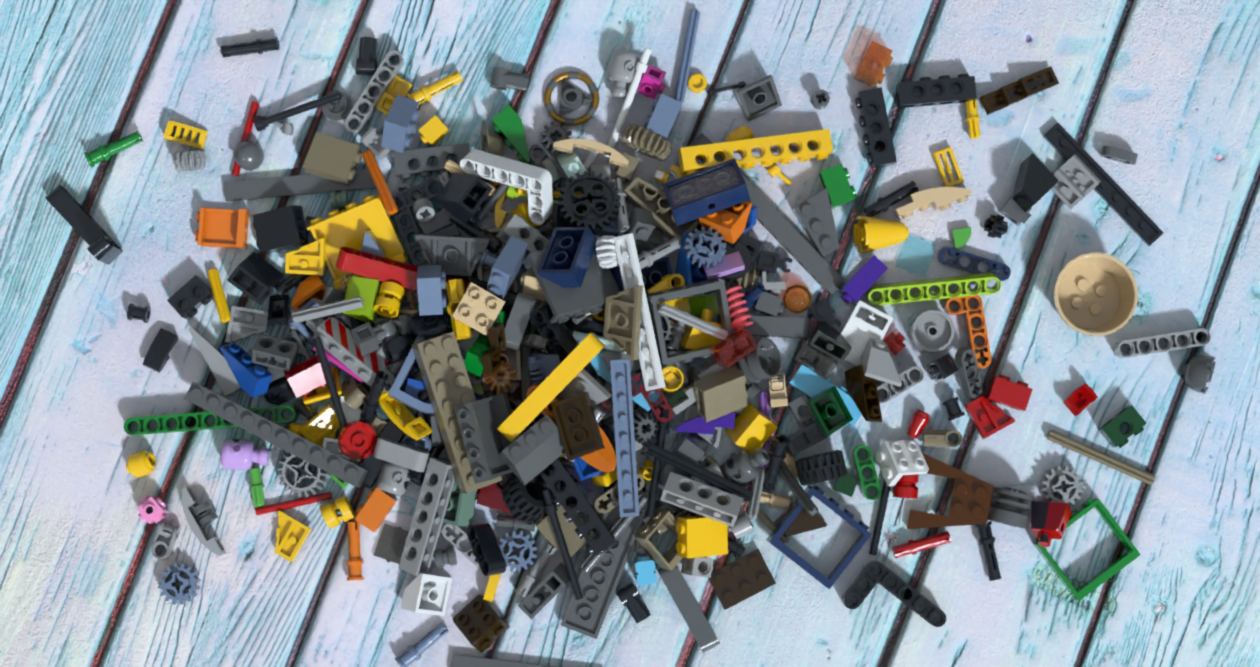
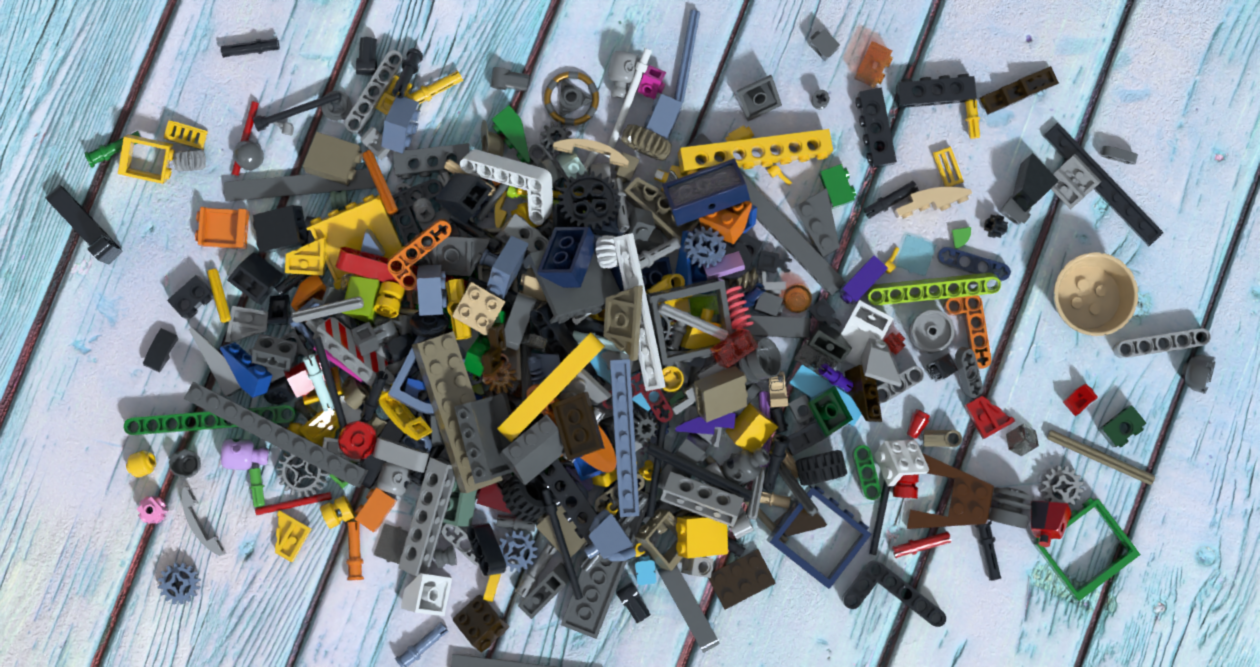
black bush [127,303,151,323] -> none
light grey piece [151,520,181,559] -> none
dark grey wheel [192,500,218,526] -> none
yellow brick [418,115,449,147] -> none
yellow tile [688,73,707,93] -> none
black hinge [707,81,746,96] -> none
dark green tile [834,475,859,497] -> none
yellow cone [853,215,909,254] -> none
black bush [942,397,965,421] -> none
red brick [986,374,1033,411] -> none
none -> yellow window [118,134,175,184]
none -> dark grey hair [169,449,201,478]
none -> light aqua pin [303,354,334,412]
none -> orange beam [387,219,451,290]
none -> black pin [392,48,423,98]
none -> sand blue torso [584,503,645,562]
none -> black pin [770,408,789,433]
none -> dark grey brick [809,29,840,61]
none -> dark purple pin [819,364,853,392]
none -> yellow hand [884,247,899,274]
none -> clear smoke panel [1006,424,1039,456]

